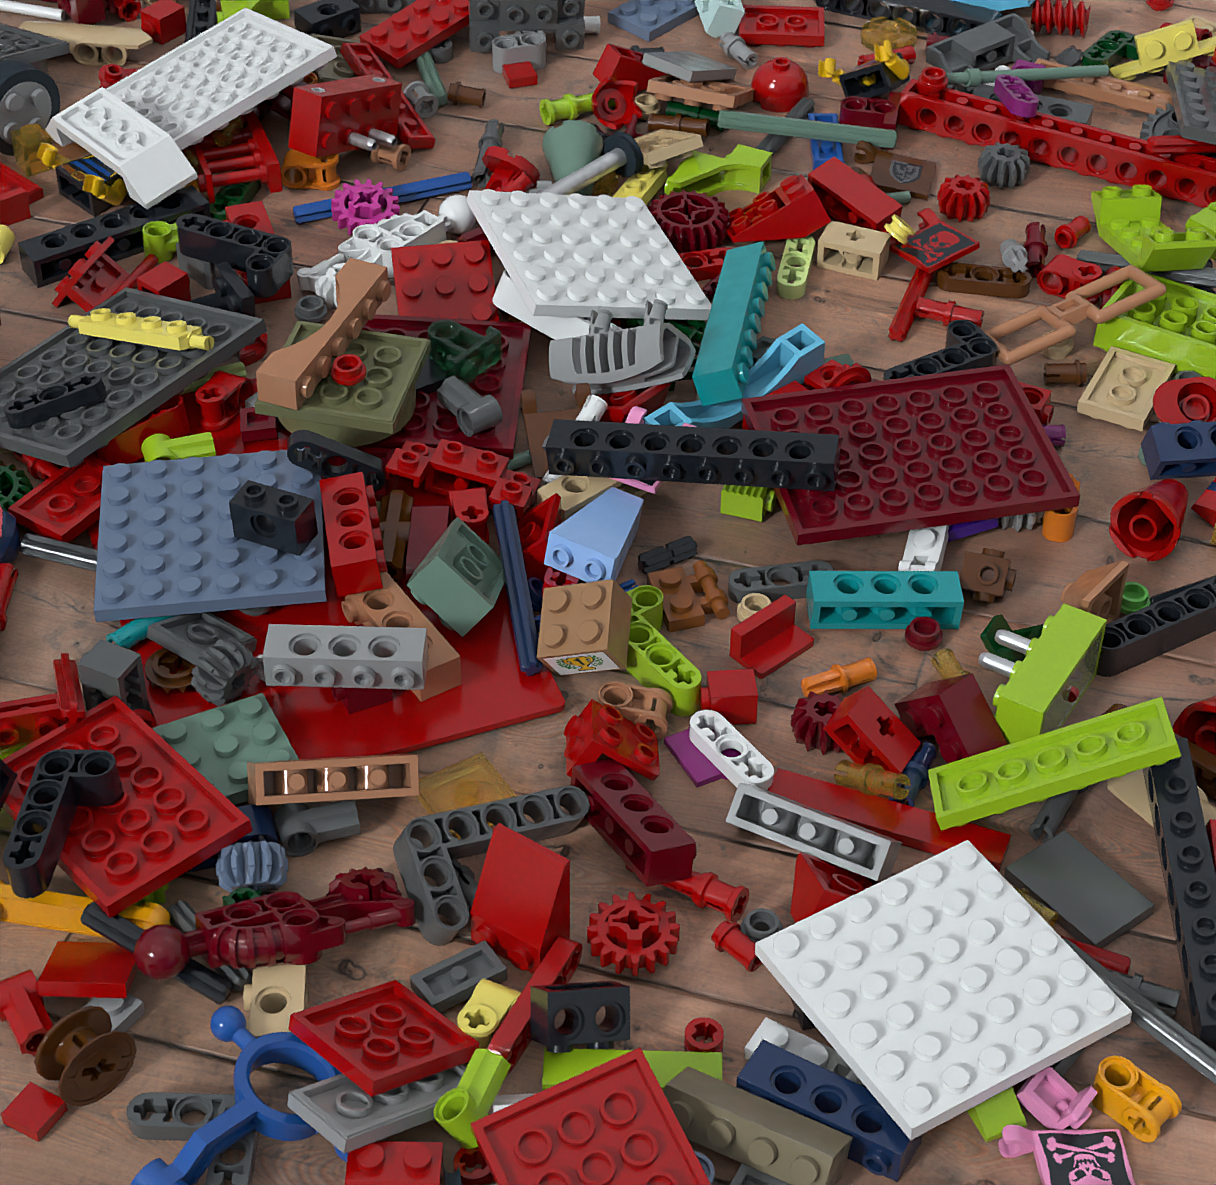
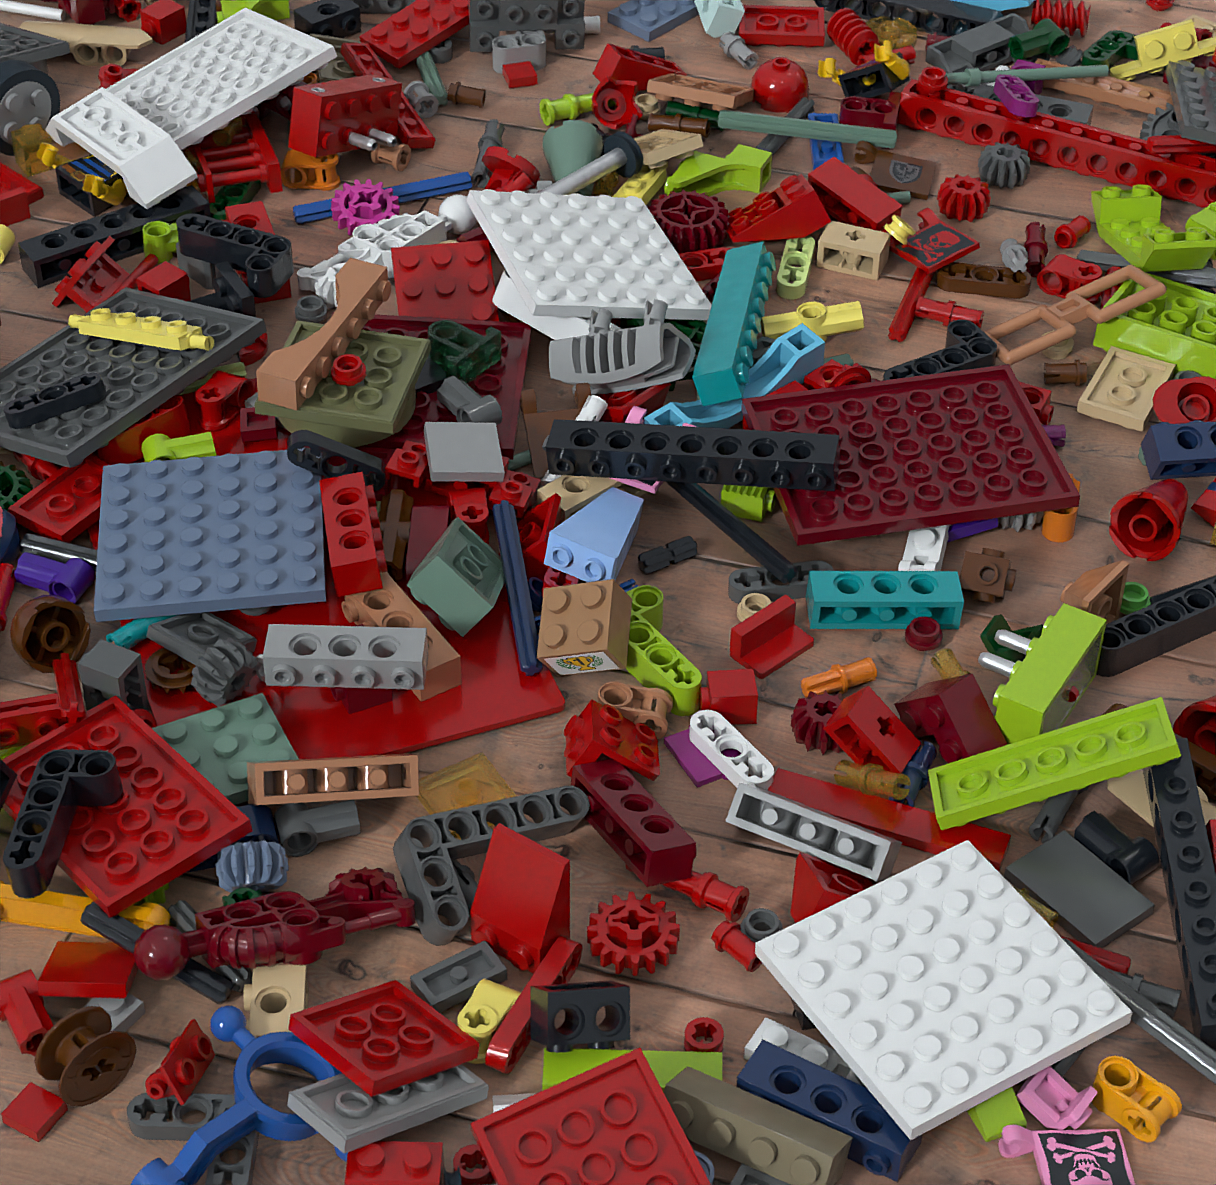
black brick [229,480,318,556] -> none
lime piece [434,1049,511,1149] -> none
light grey tile [642,51,737,82] -> none
dark orange plate [647,560,730,633] -> none
none -> reddish brown cylinder [10,595,91,673]
none -> dark purple piece [14,552,96,603]
none -> red hinge [145,1019,215,1105]
none -> light grey tile [424,422,505,482]
none -> black axle [666,481,798,584]
none -> light yellow piece [760,301,864,341]
none -> red piece [827,8,881,66]
none -> dark green piece [1008,18,1070,61]
none -> black piece [1074,811,1160,885]

